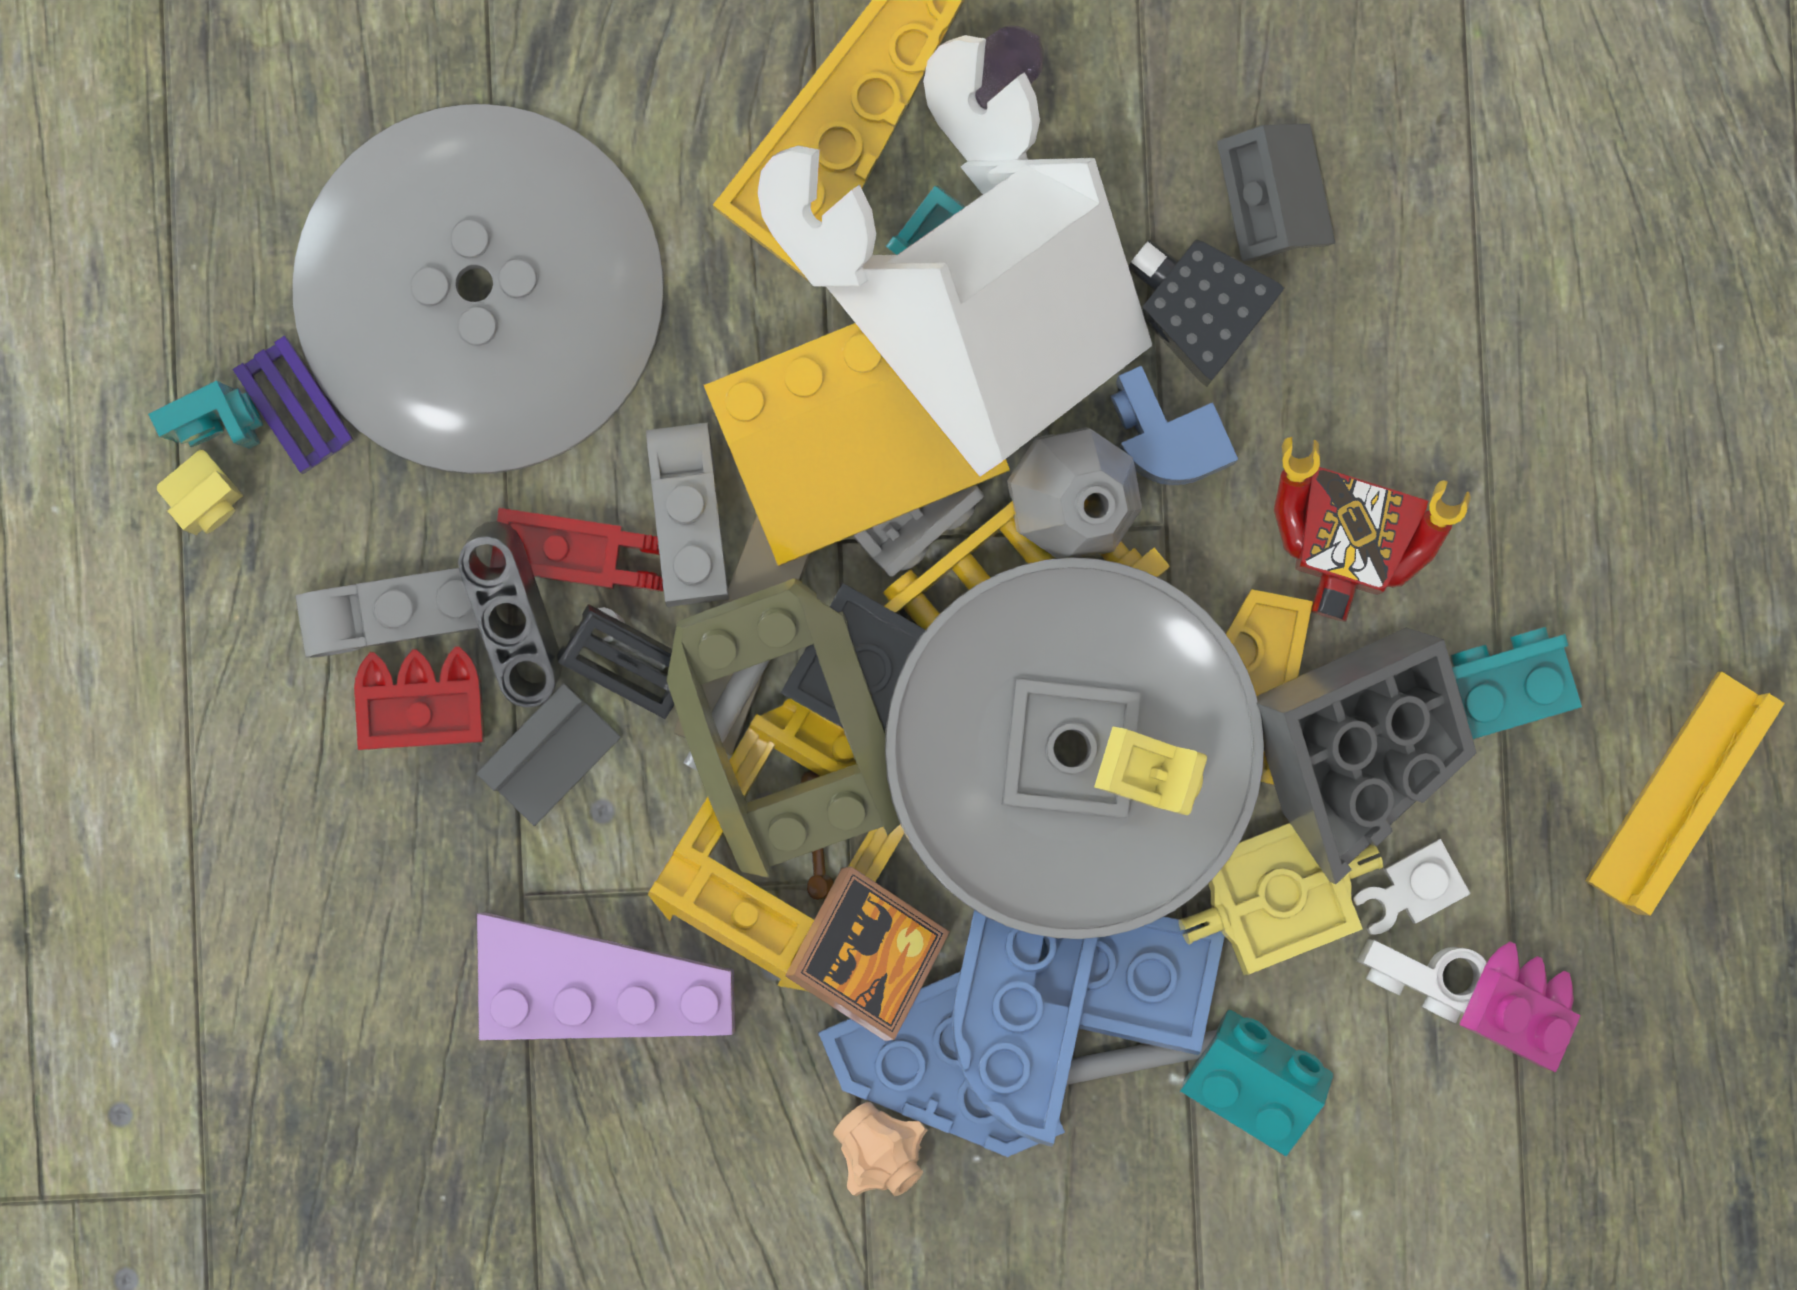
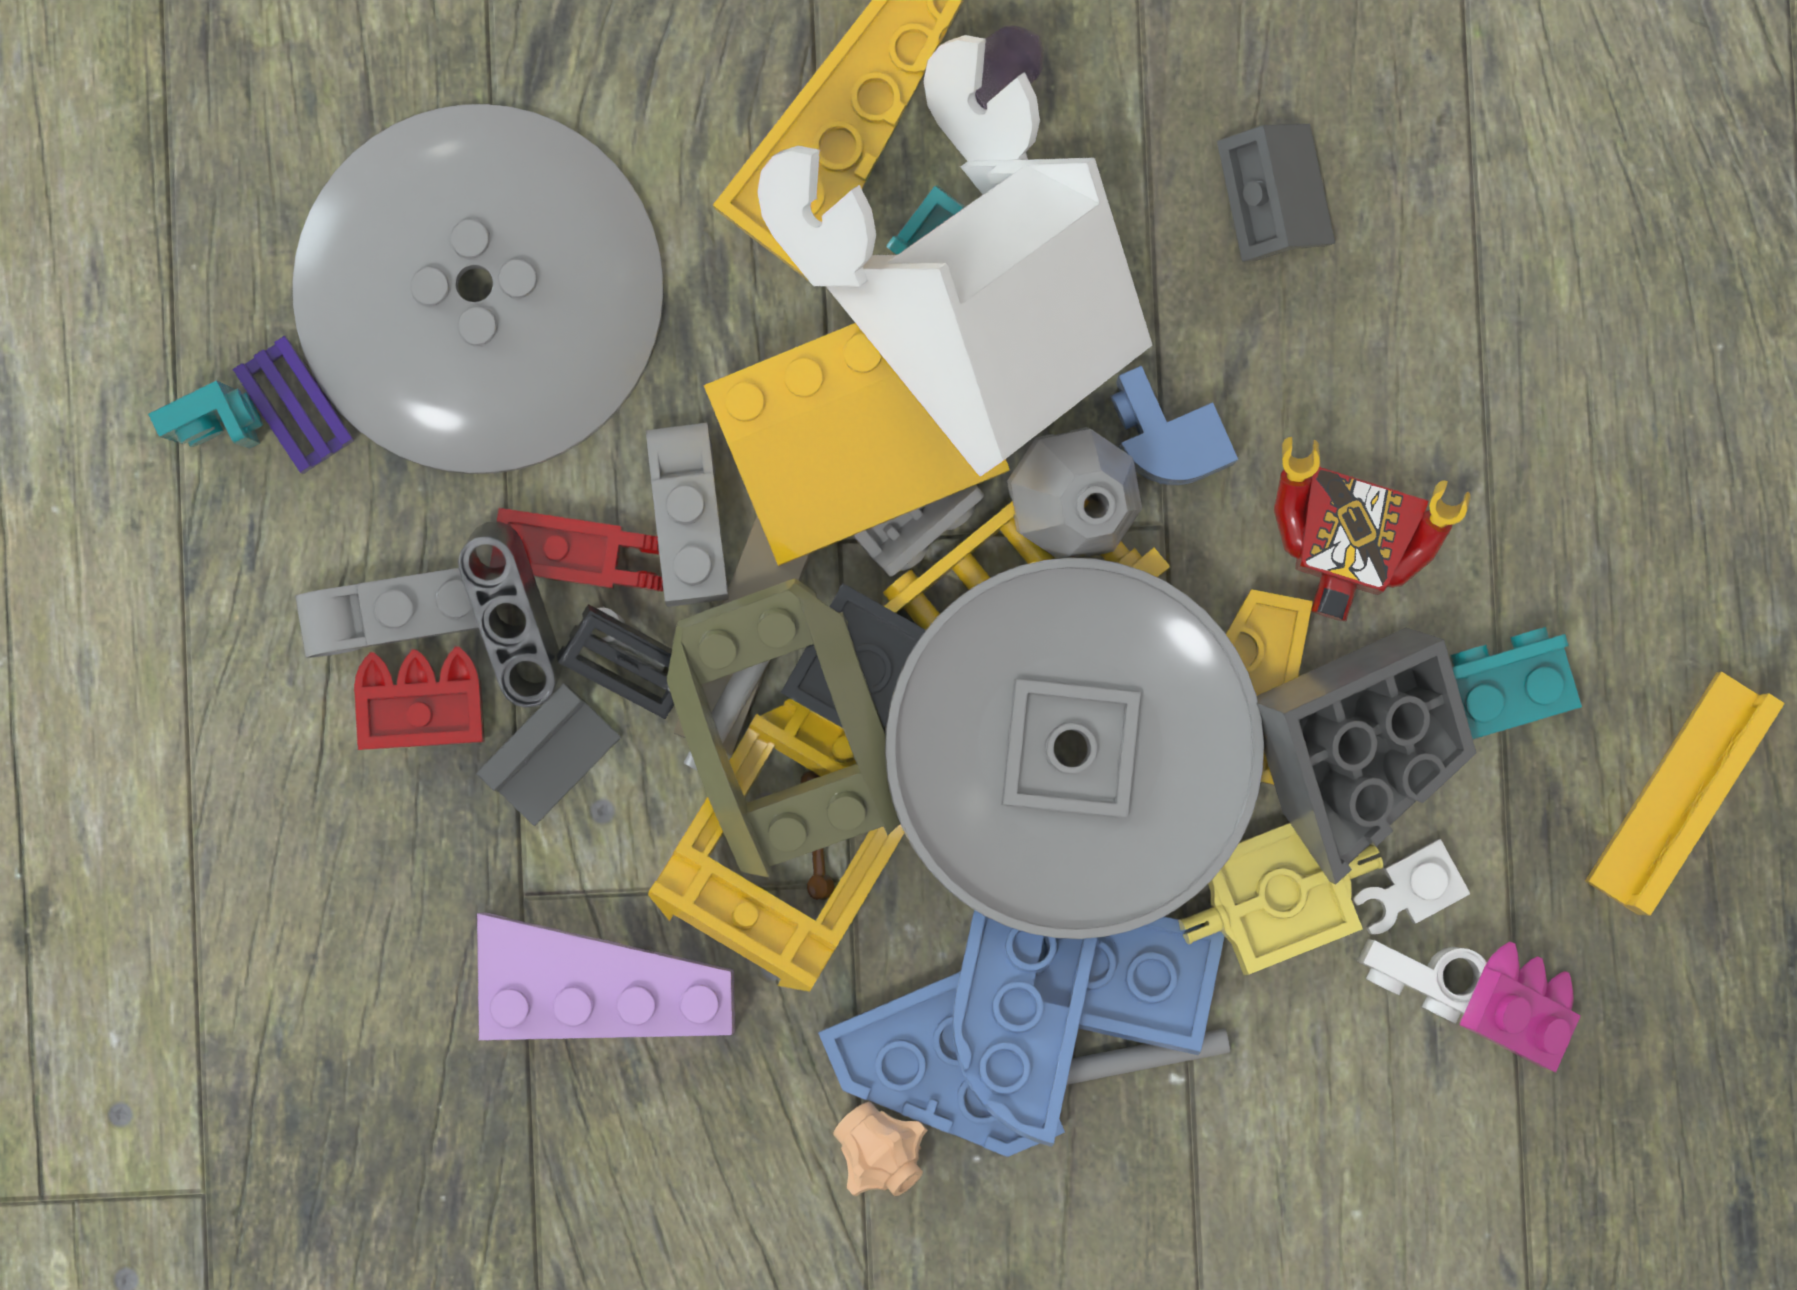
light yellow bracket [157,450,243,535] -> none
tile [785,866,950,1041] -> none
light yellow bracket [1094,726,1207,815] -> none
black torso [1128,239,1285,387] -> none
teal bracket [1180,1010,1334,1157] -> none

